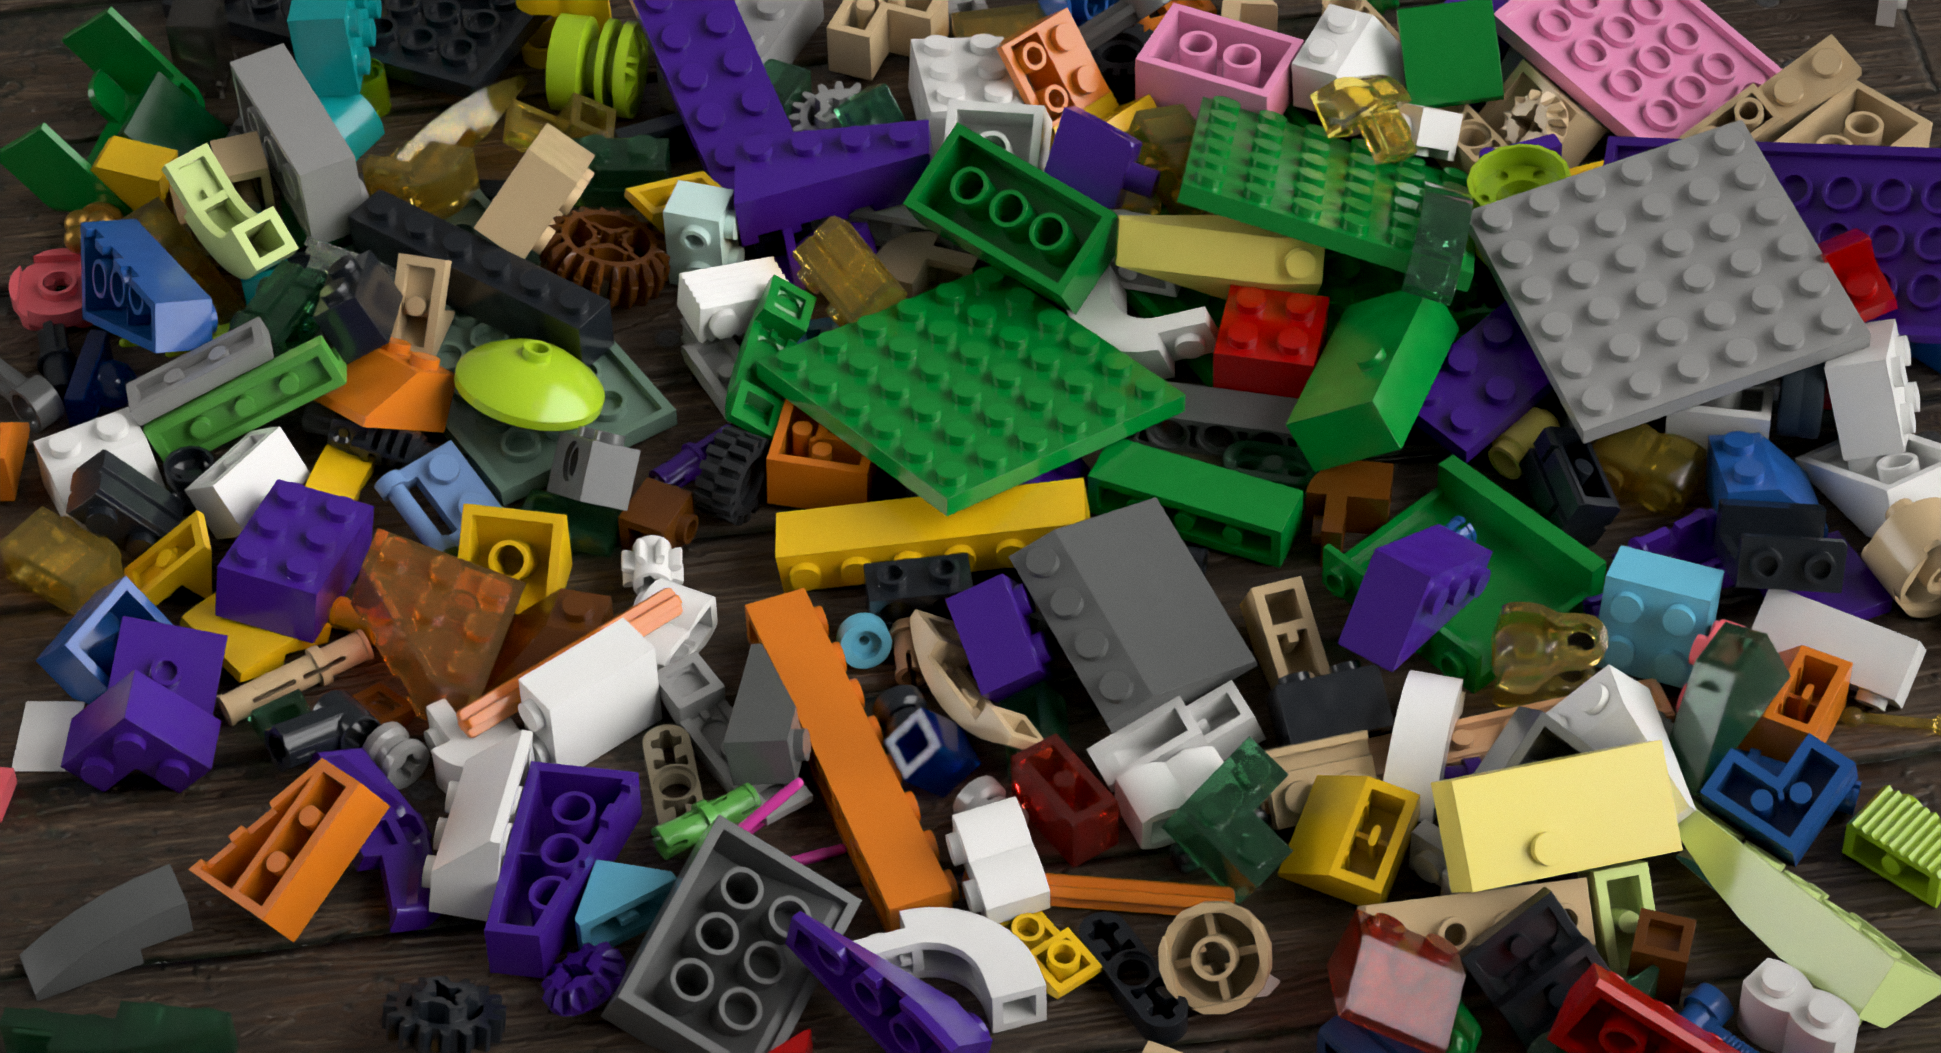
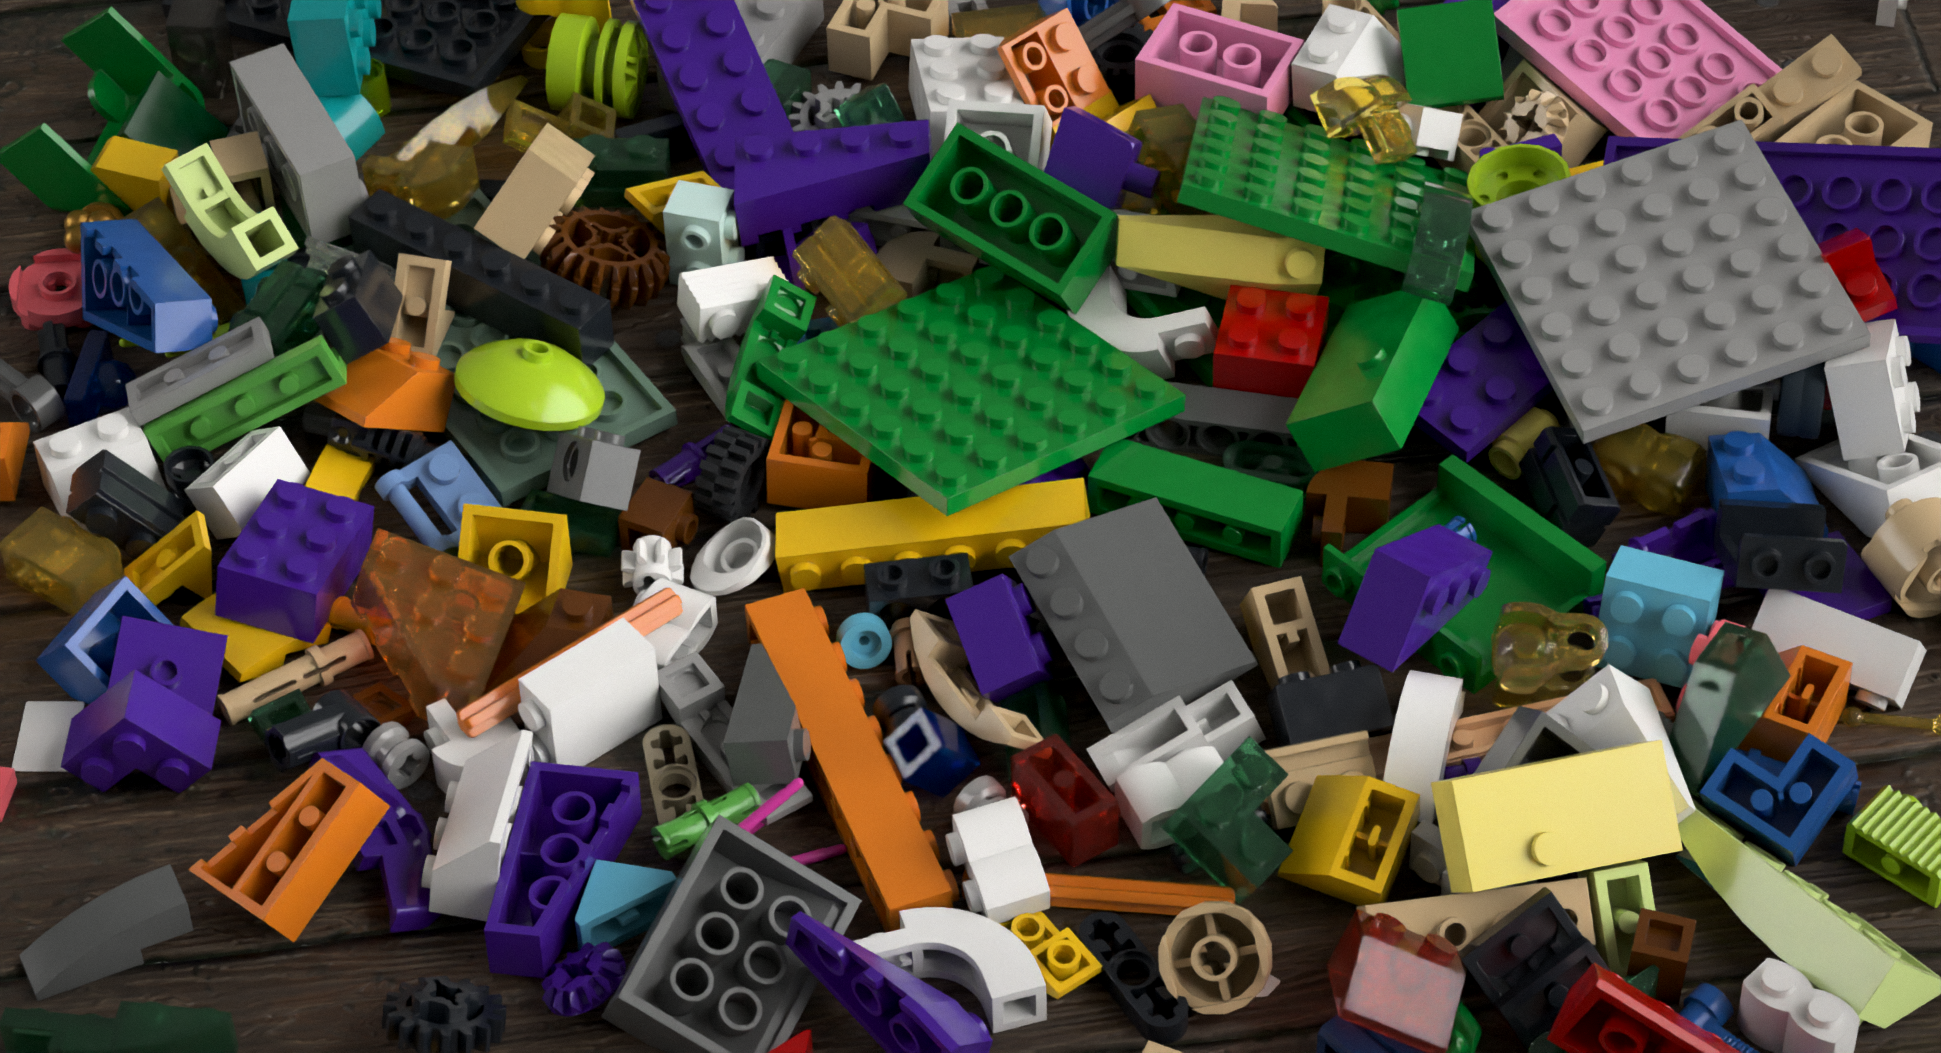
none -> white hat [690,517,776,596]

